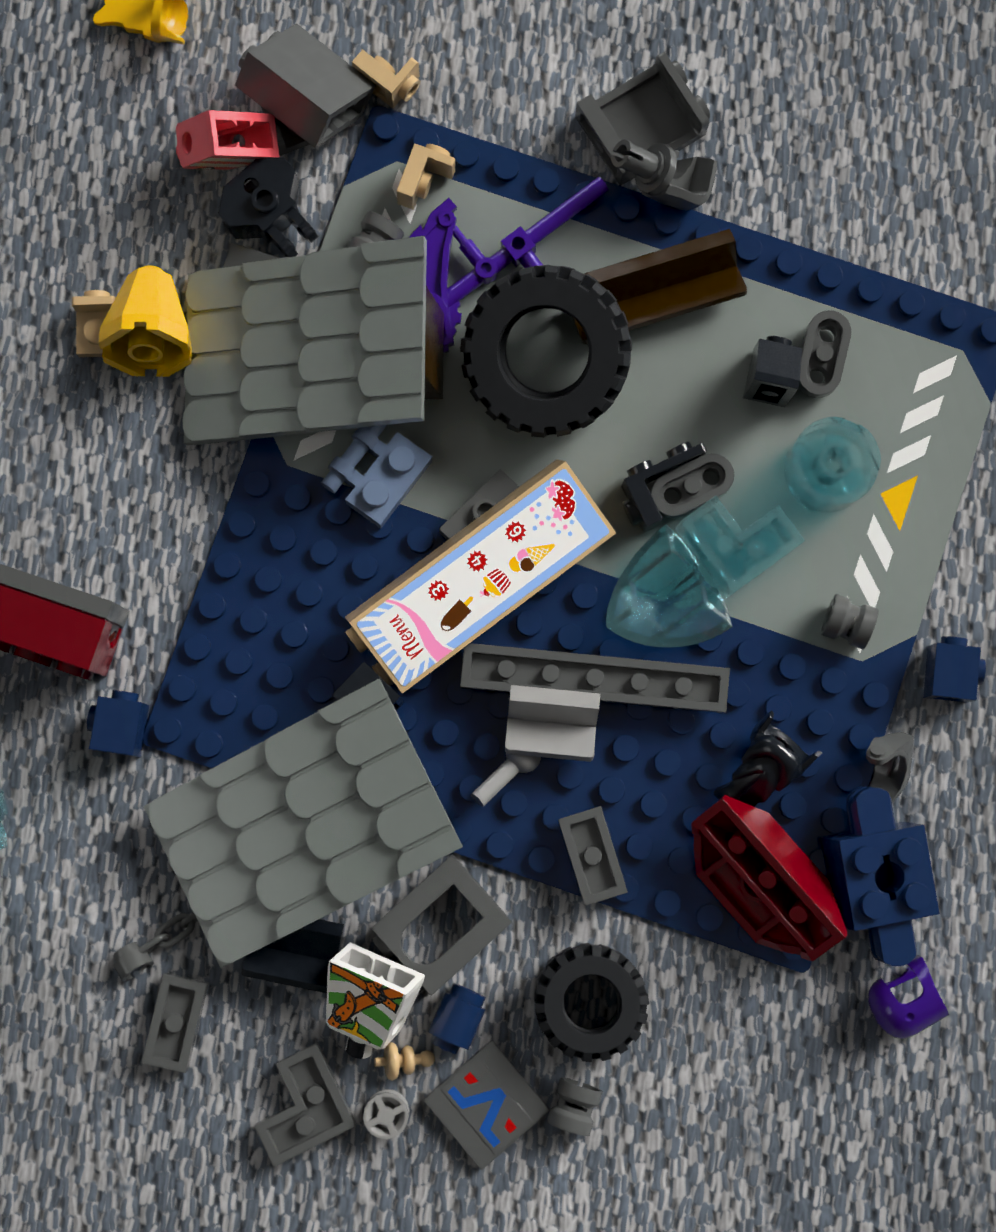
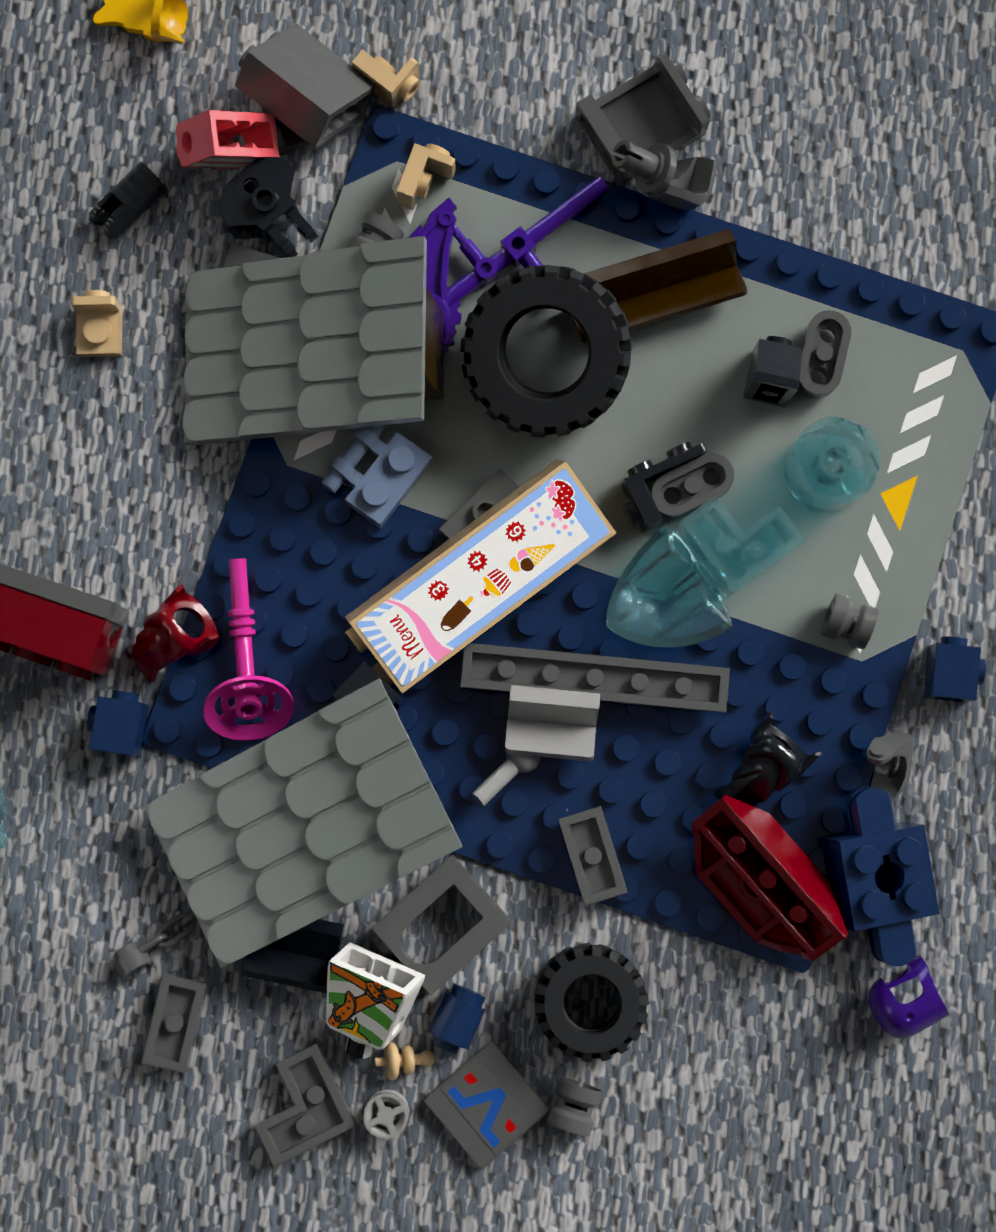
yellow cone [98,265,192,377] -> none
none -> black hinge [88,161,168,240]
none -> dark red hair [126,584,219,683]
none -> dark pink dish [203,558,294,741]

